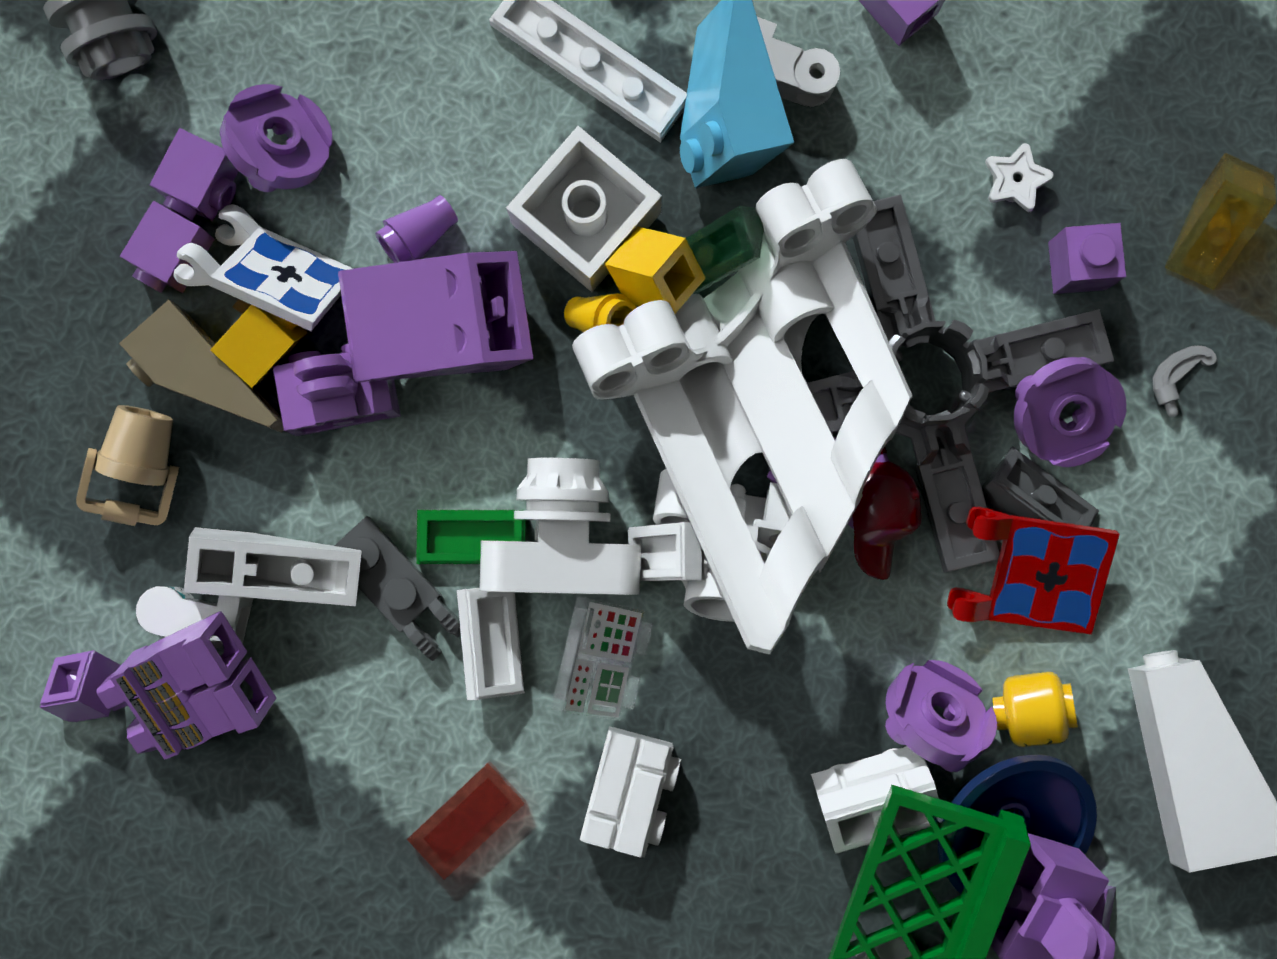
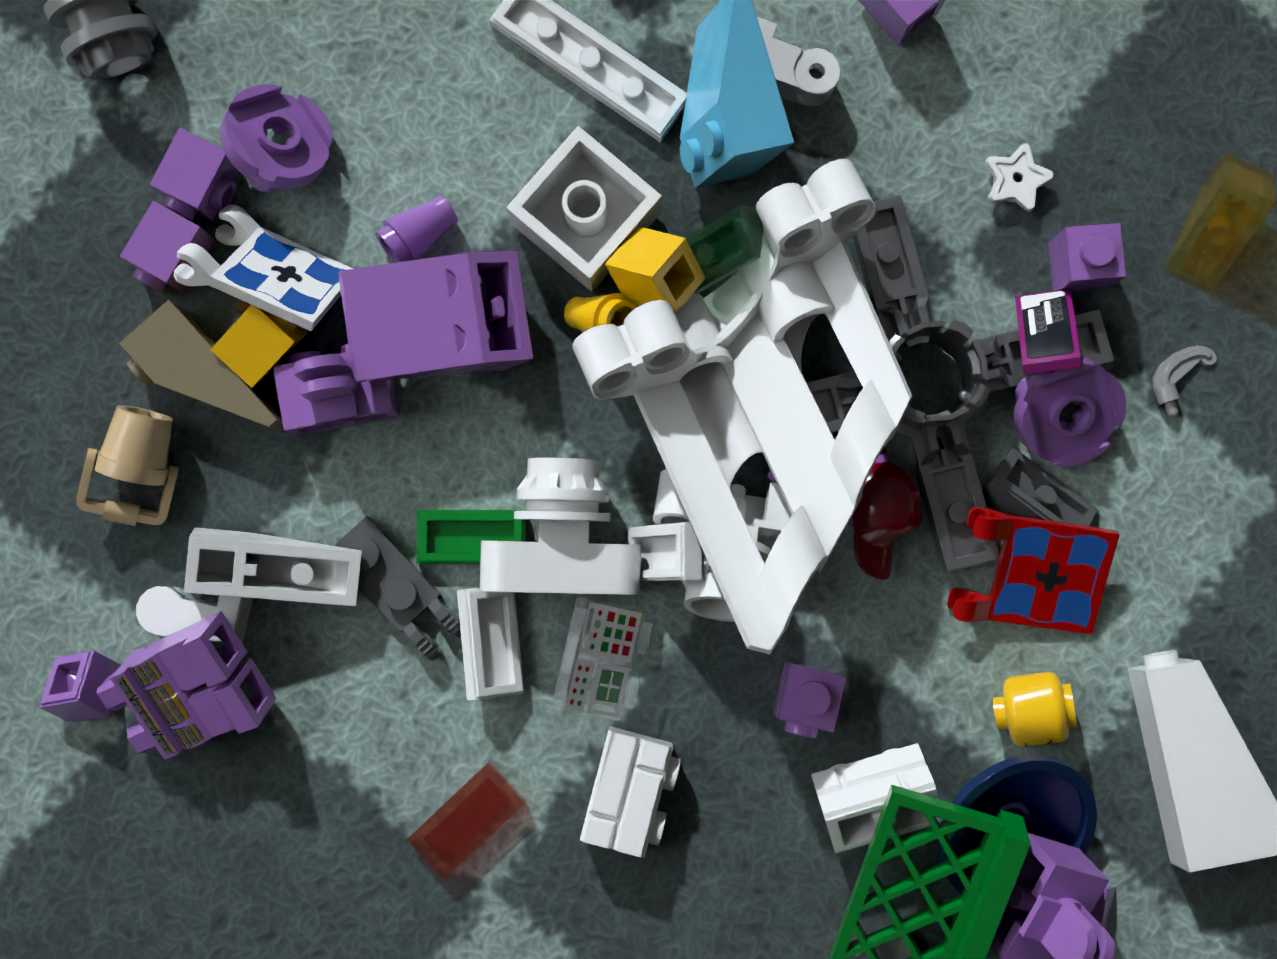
medium lavender plate [885,660,997,772] -> none
none -> medium lavender brick [773,661,846,738]
none -> slope [1015,289,1082,375]

